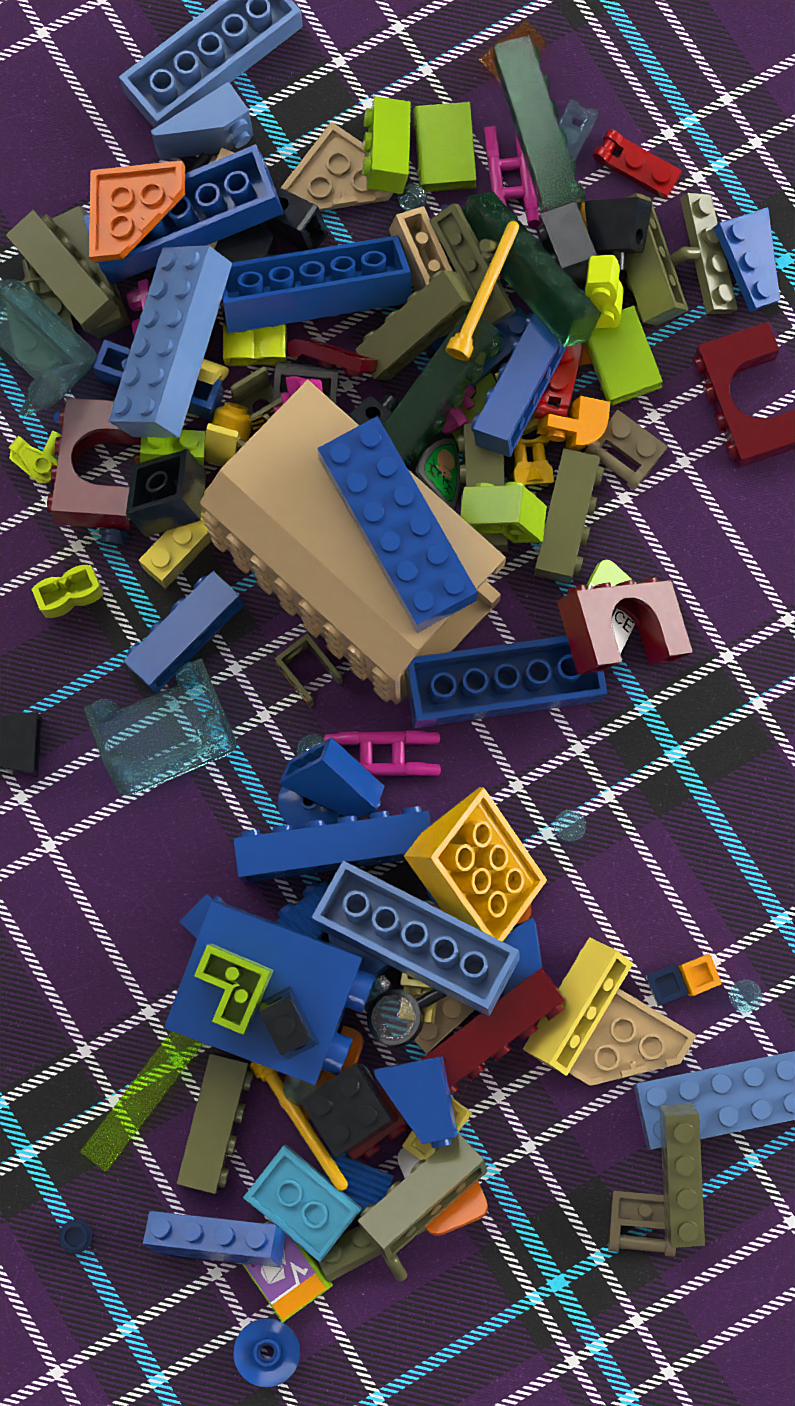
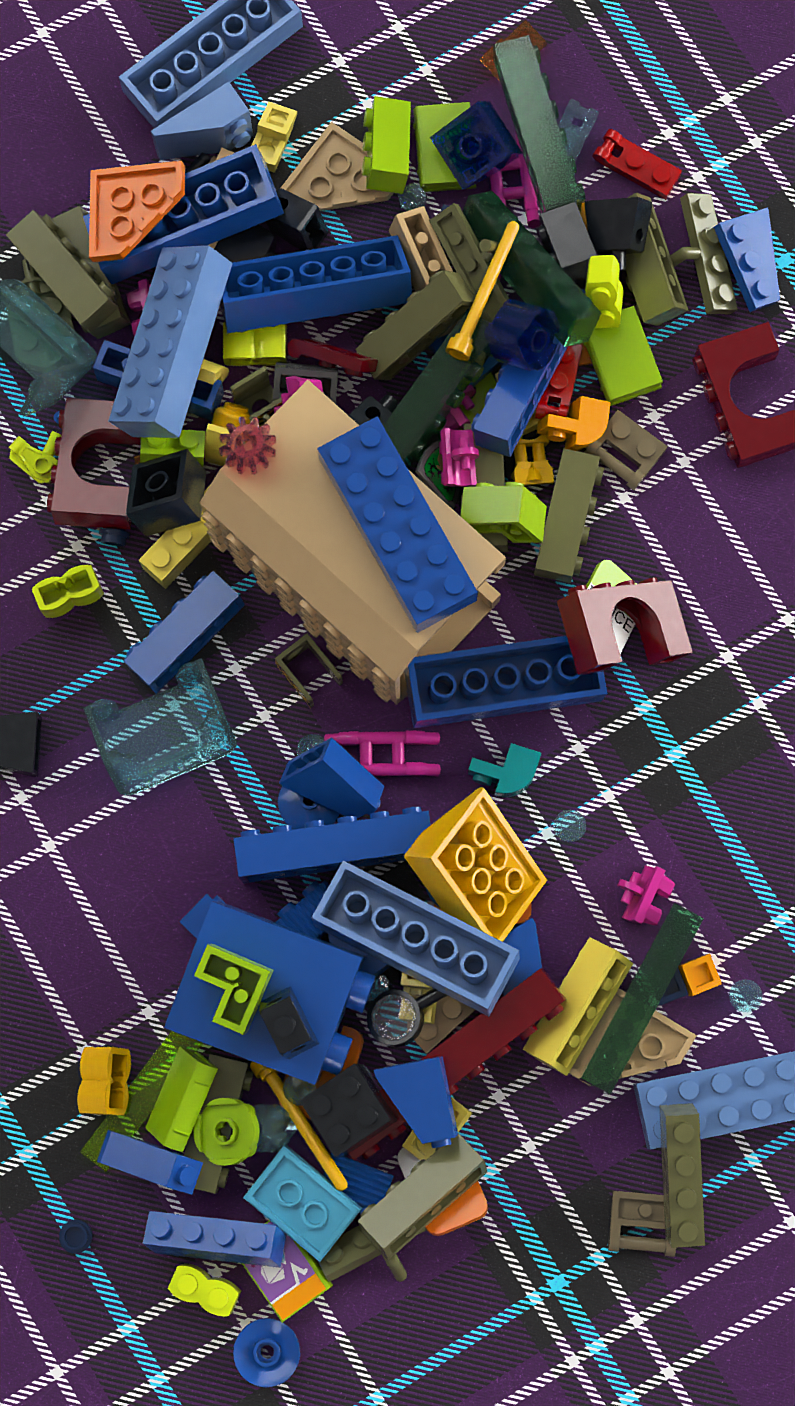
none -> yellow brick [77,1047,131,1115]
none -> blue slope [97,1130,203,1195]
none -> lime piece [145,1046,218,1152]
none -> neon yellow brick [168,1264,241,1317]
none -> lime plate [193,1098,260,1166]
none -> clear pink gear [219,416,277,475]
none -> light yellow slope [251,102,297,173]
none -> clear light blue brick [254,1104,297,1153]
none -> clear blue slope [430,101,523,190]
none -> dark pink hips [439,428,479,487]
none -> teal brick [468,743,542,798]
none -> clear blue brick [485,299,560,371]
none -> clear green brick [579,903,704,1095]
none -> dark pink hips [617,865,675,926]

